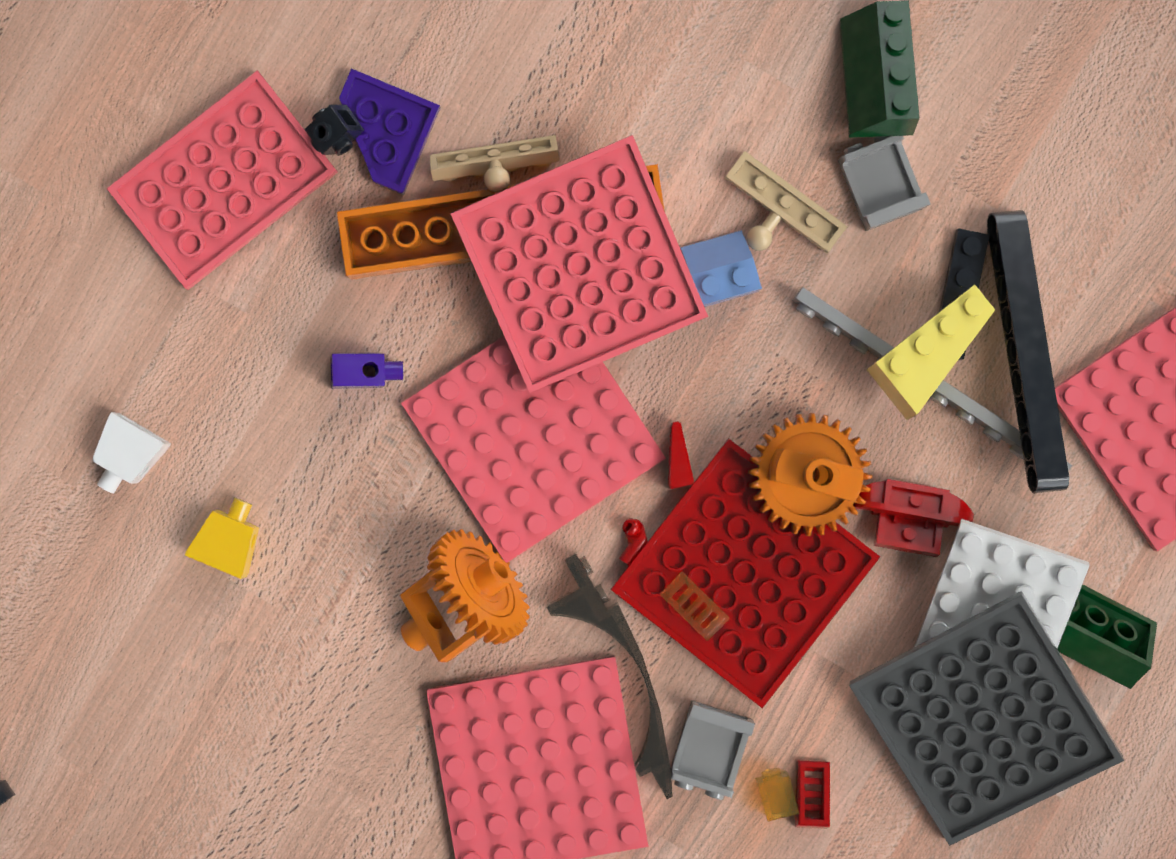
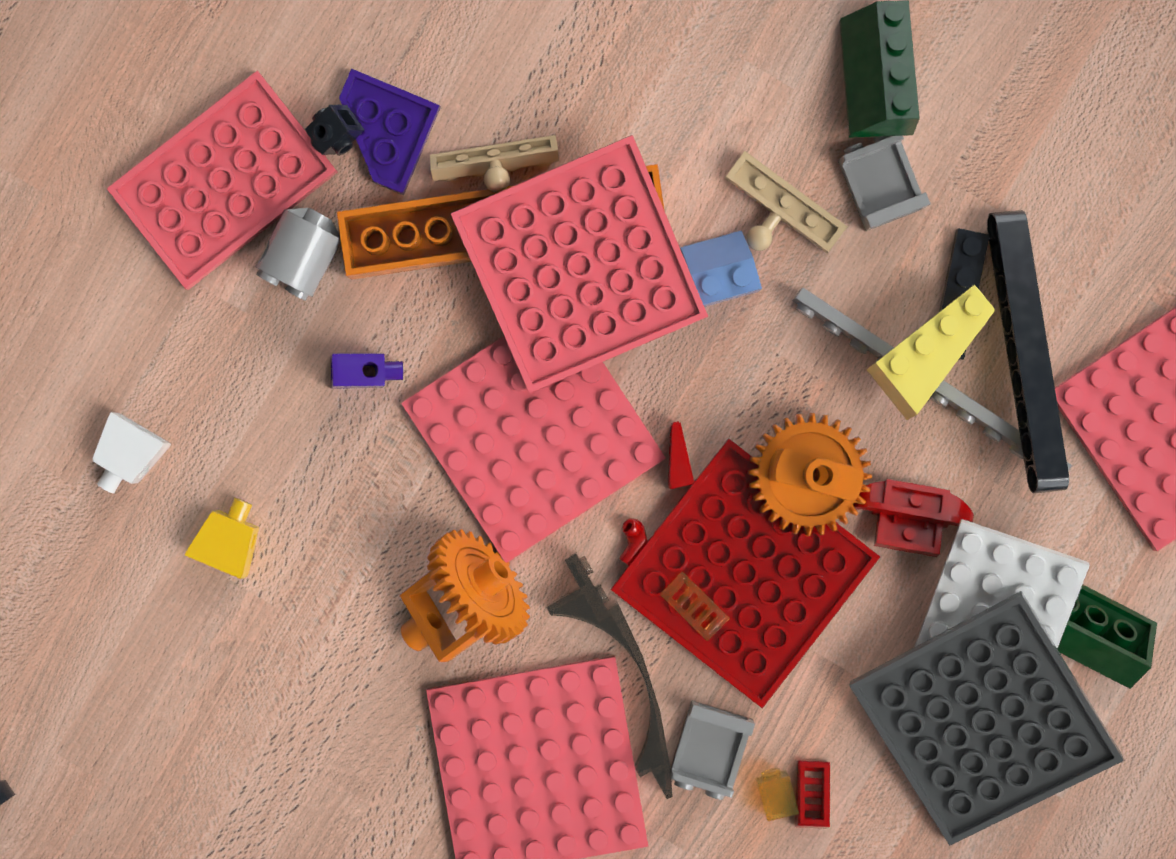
none -> light grey cylinder [255,208,341,301]

